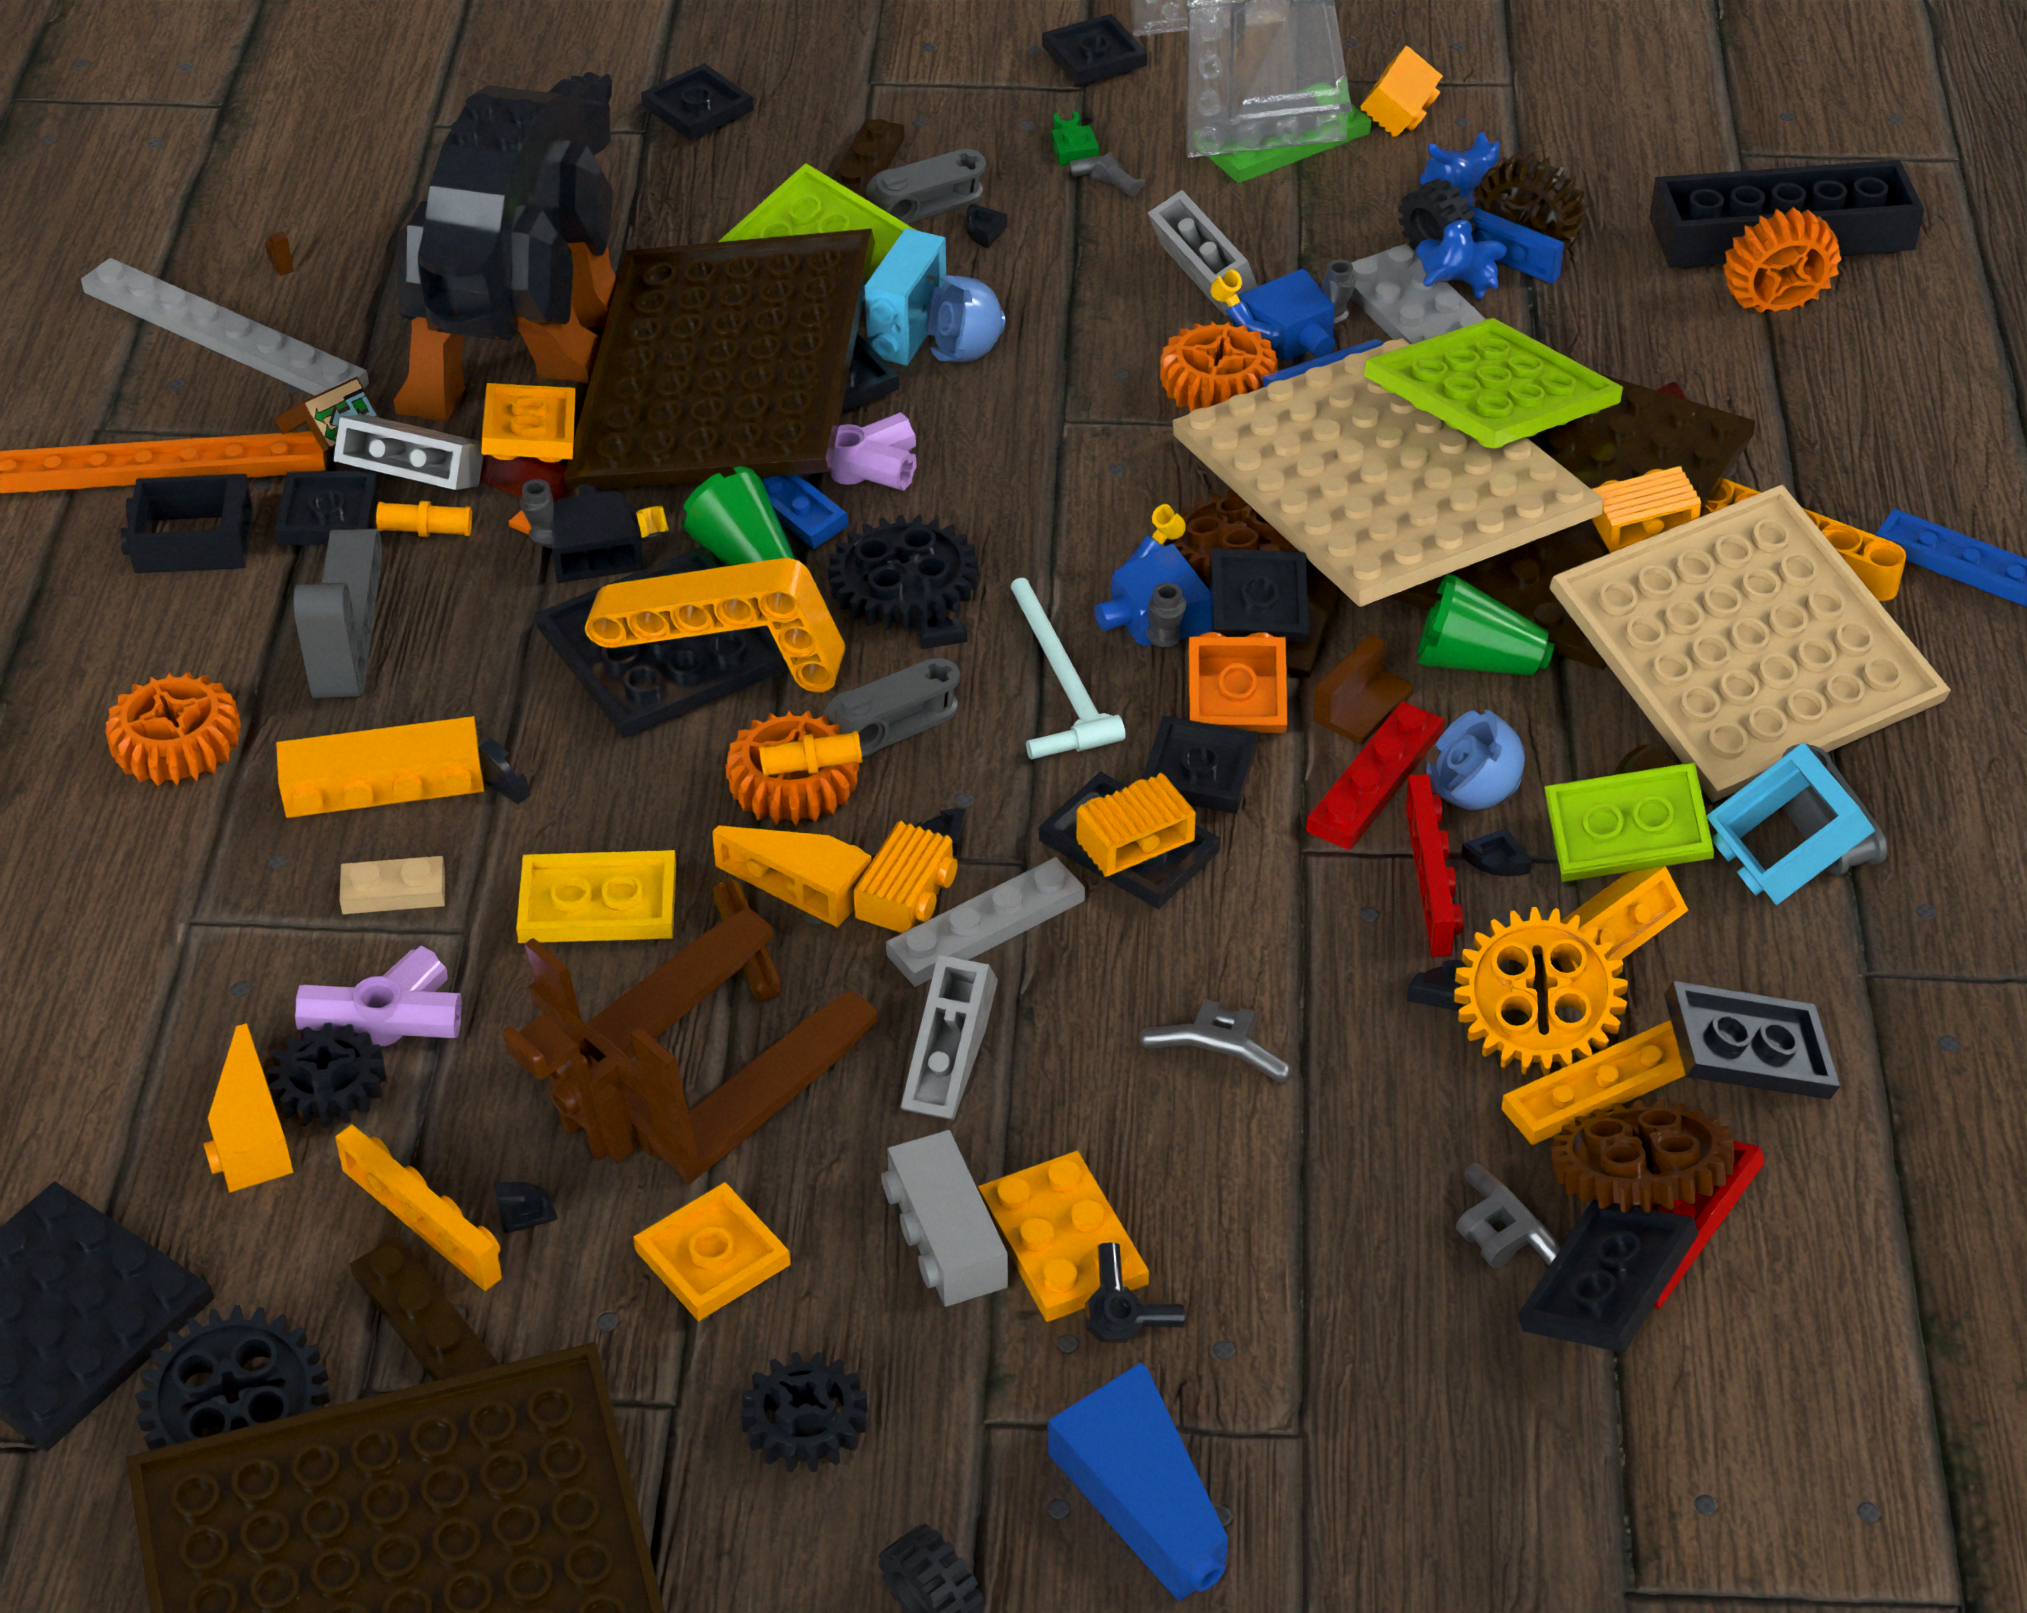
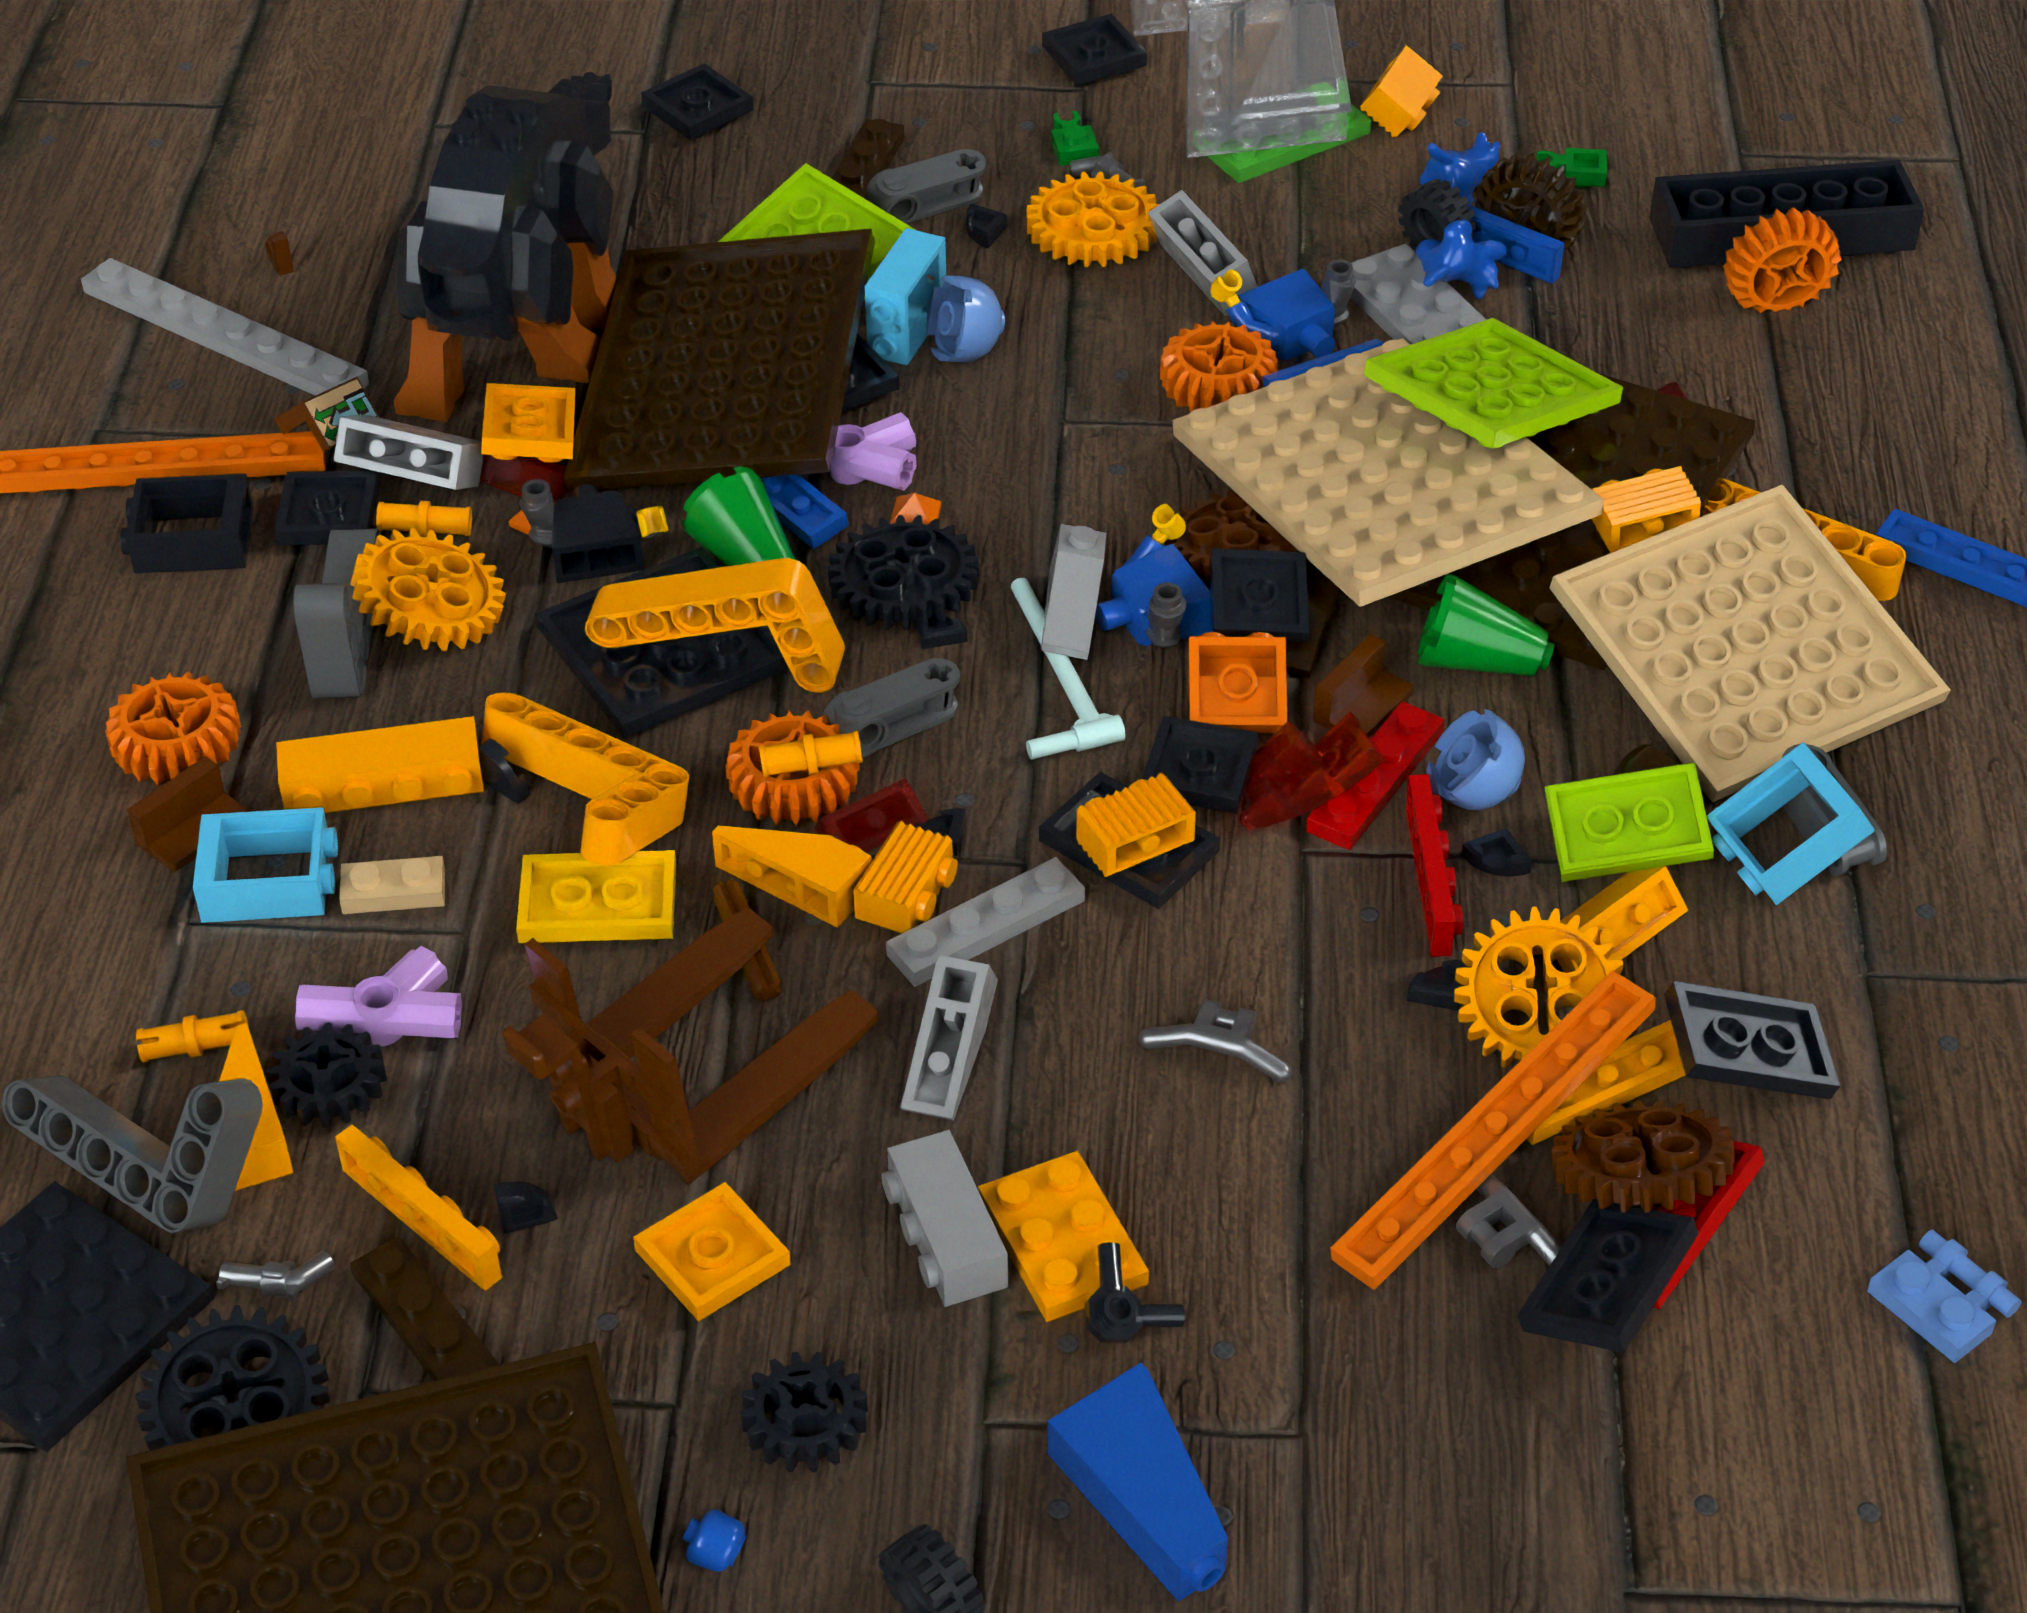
none -> dark grey beam [2,1075,263,1233]
none -> reddish brown panel [127,756,249,871]
none -> light orange pin [136,1010,249,1062]
none -> medium azure window [193,807,338,923]
none -> flat silver piece [216,1251,335,1301]
none -> light orange gear [350,528,506,651]
none -> light orange beam [481,692,689,865]
none -> blue piece [682,1509,747,1572]
none -> clear red slope [814,778,929,853]
none -> orange slope [889,493,941,525]
none -> light orange gear [1027,172,1160,267]
none -> light grey slope [1041,524,1106,660]
none -> clear red slope [1239,711,1386,830]
none -> orange plate [1330,970,1656,1290]
none -> green plate [1536,147,1607,188]
none -> medium blue plate [1867,1230,2022,1363]

